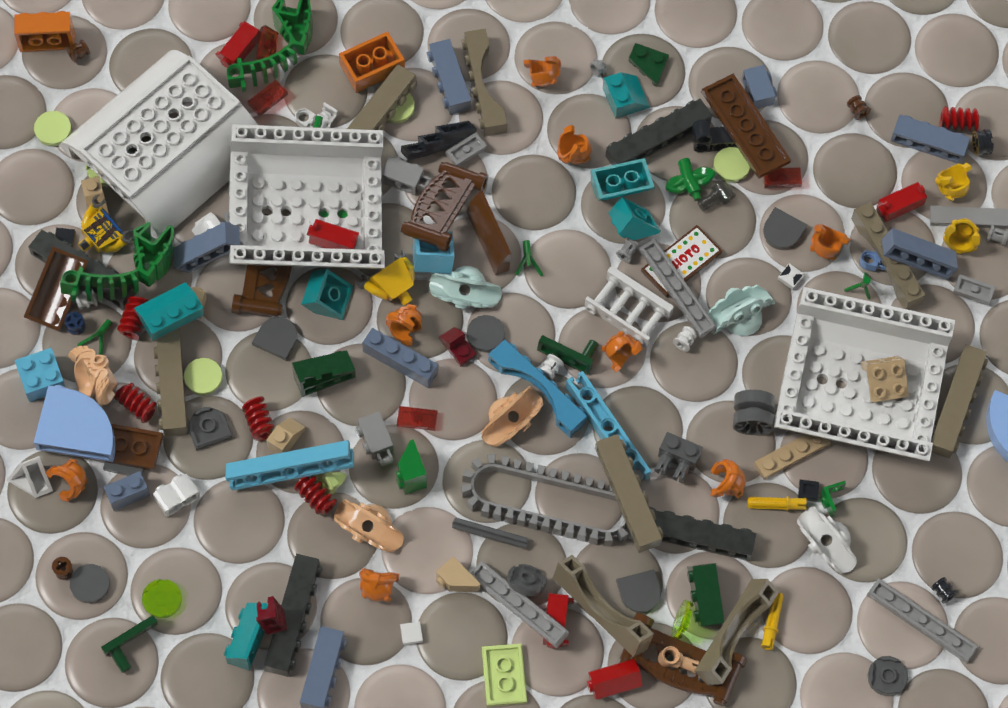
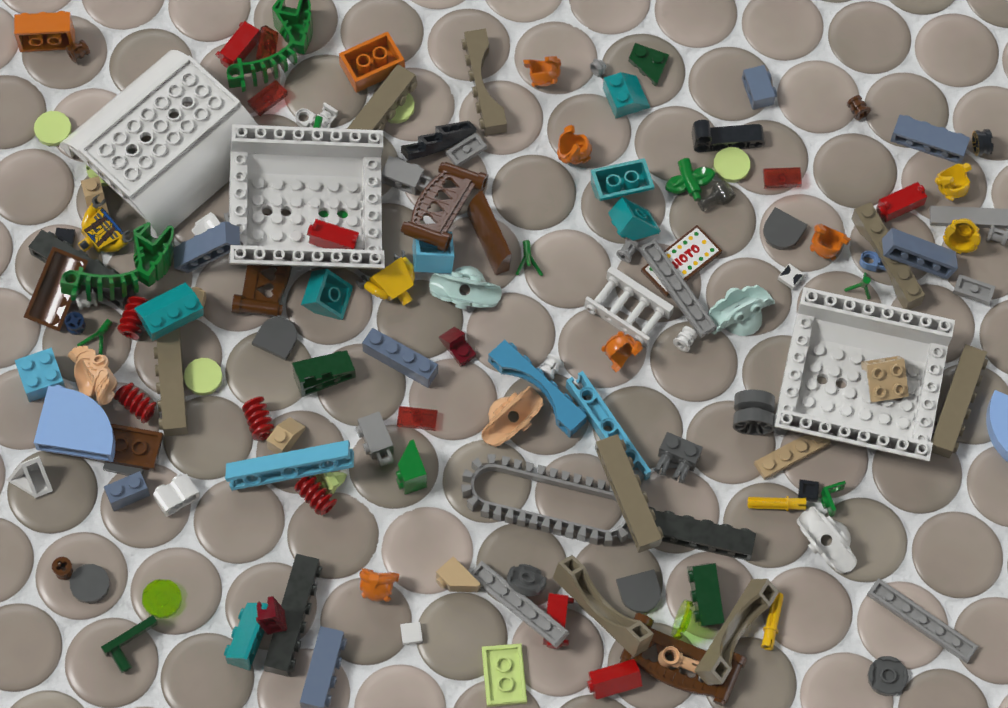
orange helmet [45,459,88,502] -> none
dark grey tile [188,407,233,451] -> none
light nougat piece [334,499,404,553] -> none
orange helmet [386,304,422,346] -> none
sand blue brick [426,39,471,115] -> none
dark grey axle [452,518,528,549] -> none
dark grey tile [467,315,505,352] -> none
dark green piece [537,335,599,375] -> none
pearl dark grey brick [605,98,712,165] -> none
reddish brown plate [701,73,791,179] -> none
orange helmet [711,459,746,498] -> none
black bush [931,577,958,604] -> none
red piece [939,106,980,131] -> none

